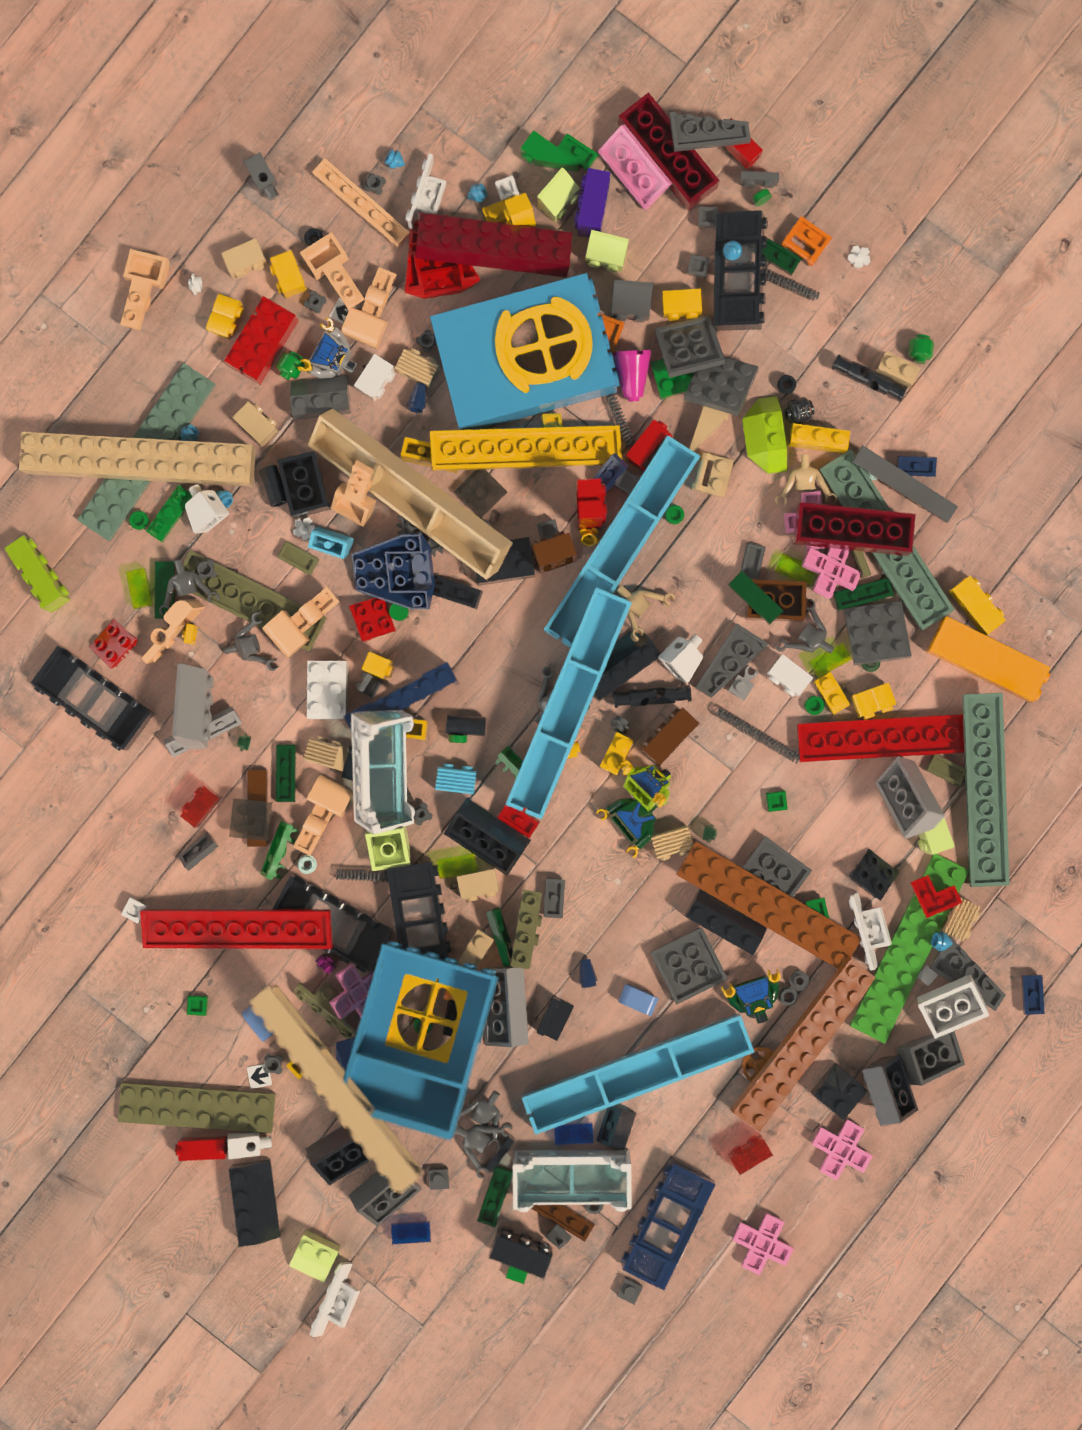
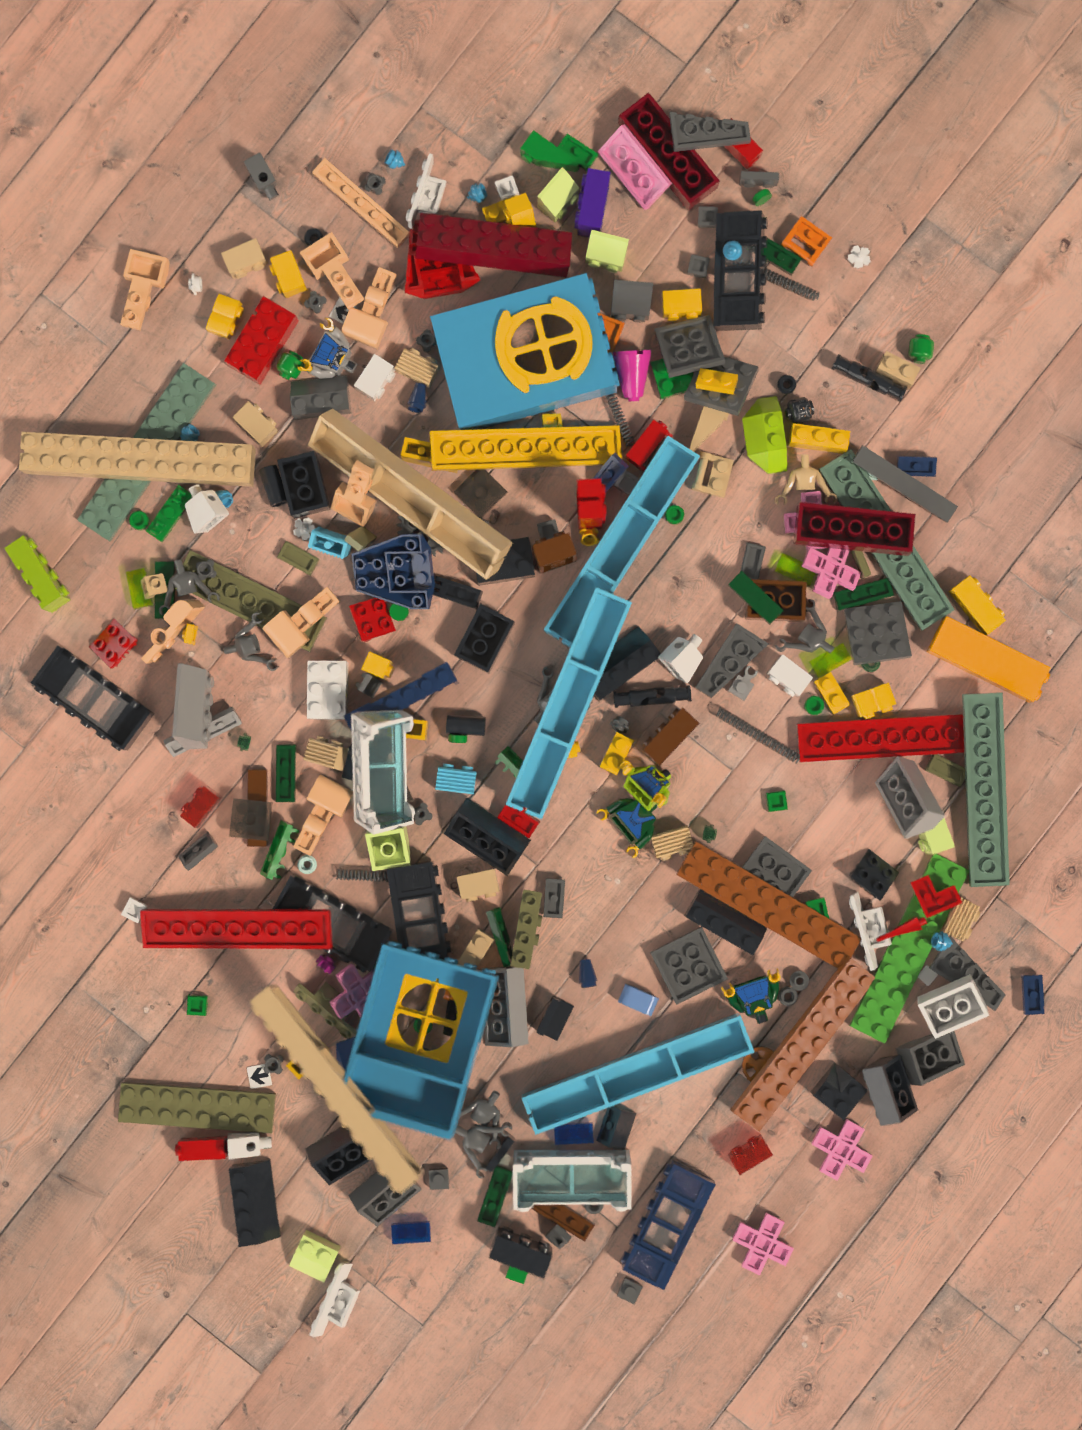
medium blue beam [242,1005,274,1042] -> none
clear neon green plate [437,853,478,879] -> none
tan piece [617,585,675,641] -> none
none -> tan bracket [141,573,167,599]
none -> olive tile [344,526,377,552]
none -> black brick [454,604,515,674]
none -> yellow plate [696,368,738,395]
none -> red piece [876,917,927,942]

